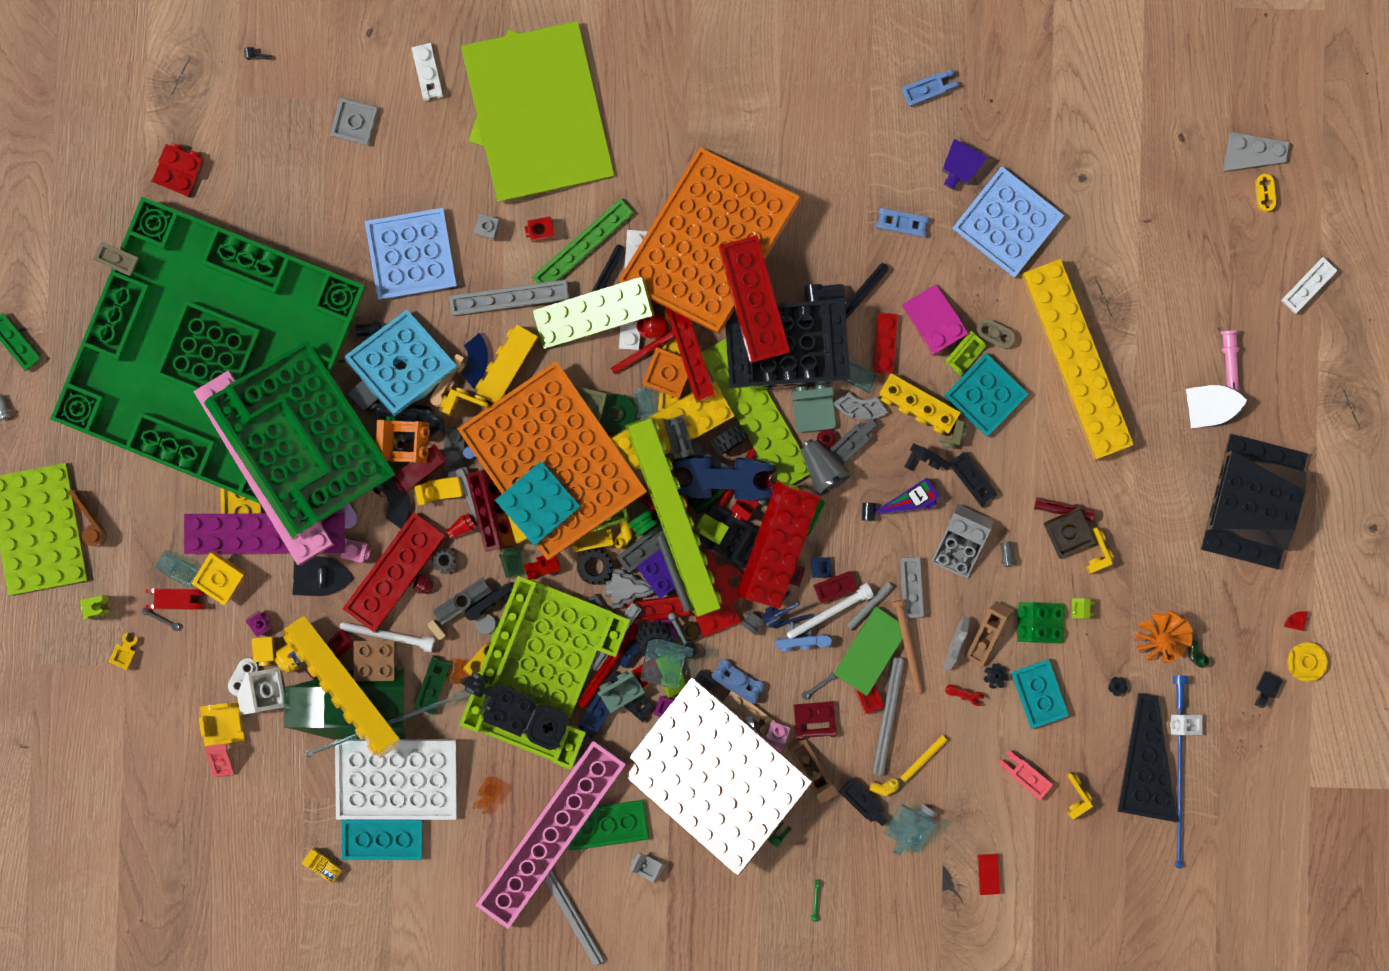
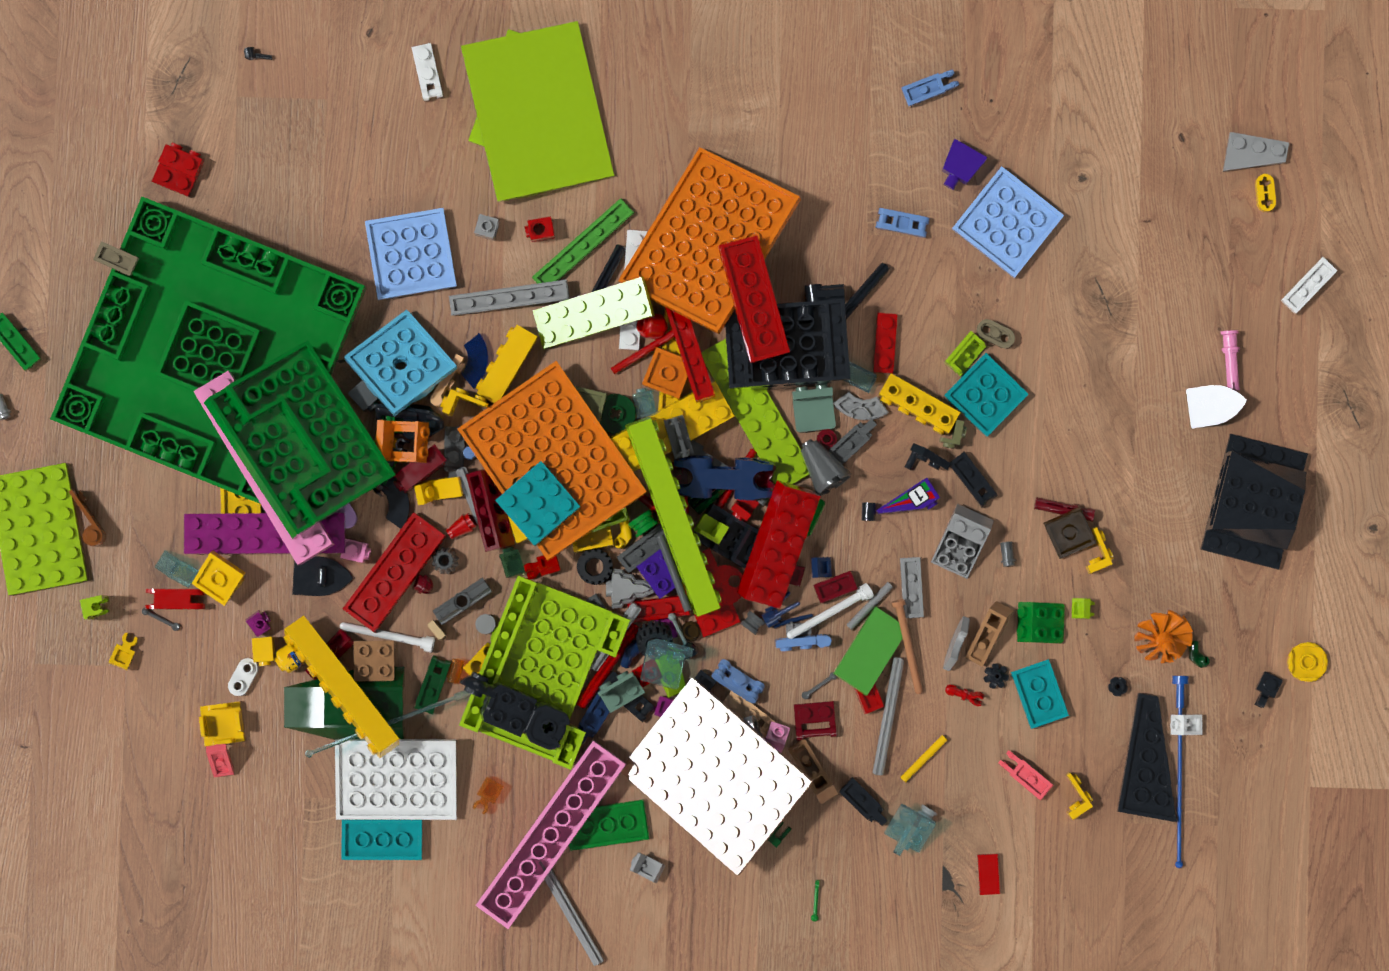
white slope [237,667,284,715] -> none
yellow leg [301,848,342,883] -> none
light grey tile [330,97,379,146] -> none
black pin [355,321,381,337] -> none
black hinge [465,582,513,621] -> none
black tyre [710,424,749,456] -> none
yellow arm [869,778,899,796] -> none
dark pink slope [902,285,968,356] -> none
yellow brick [1021,259,1134,460] -> none
red tile [1283,611,1308,631] -> none

